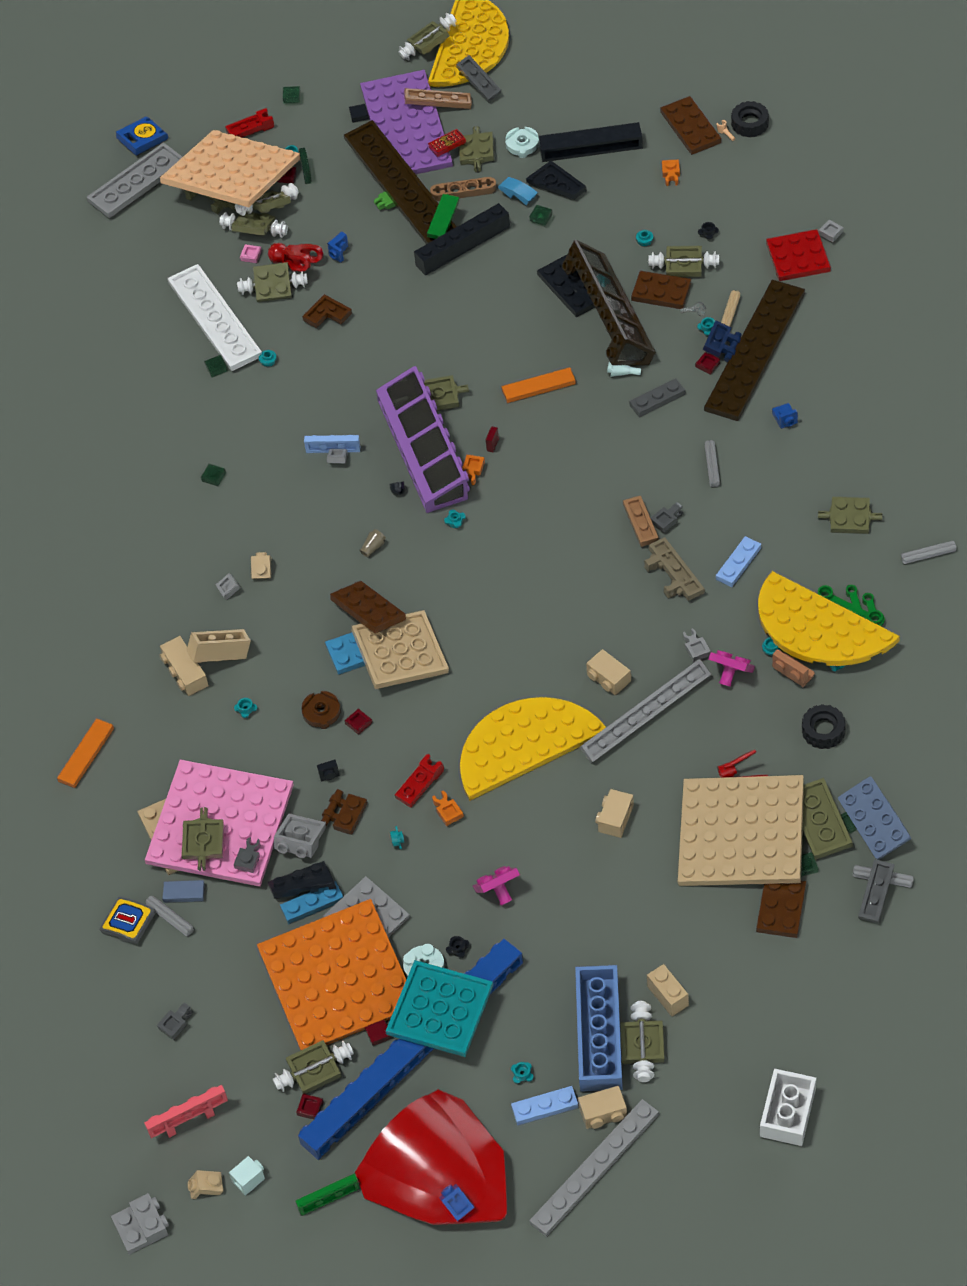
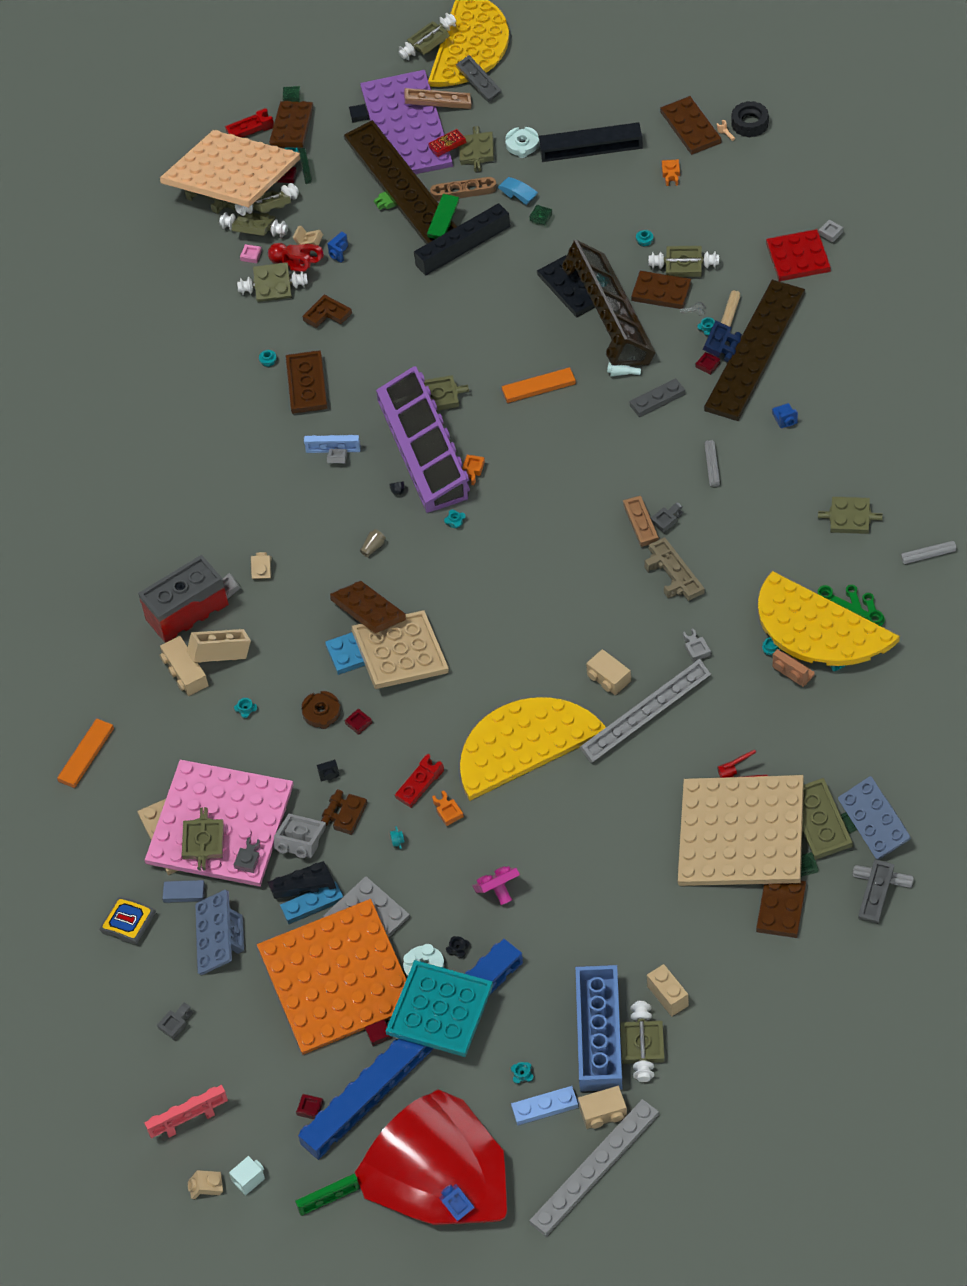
light grey plate [87,142,182,218] -> none
light grey plate [111,1193,169,1255] -> none
blue container [116,116,168,155] -> none
light grey axle [145,896,194,936] -> none
white plate [167,264,262,371] -> none
clear green plate [201,464,226,486] -> none
clear green plate [204,355,228,378] -> none
olive plate [273,1040,354,1094] -> none
dark red tile [485,426,499,453] -> none
black wing [526,160,587,200] -> none
tan brick [596,789,634,838] -> none
black plate [698,222,719,239] -> none
dark pink plate [708,650,755,687] -> none
light blue plate [716,536,761,587] -> none
white brick [760,1069,816,1146] -> none
black tyre [802,704,846,749] -> none
none -> dark grey piece [138,555,229,643]
none -> sand blue bracket [195,890,244,975]
none -> reddish brown plate [269,101,314,148]
none -> reddish brown plate [286,350,328,414]
none -> tan bracket [293,226,323,245]

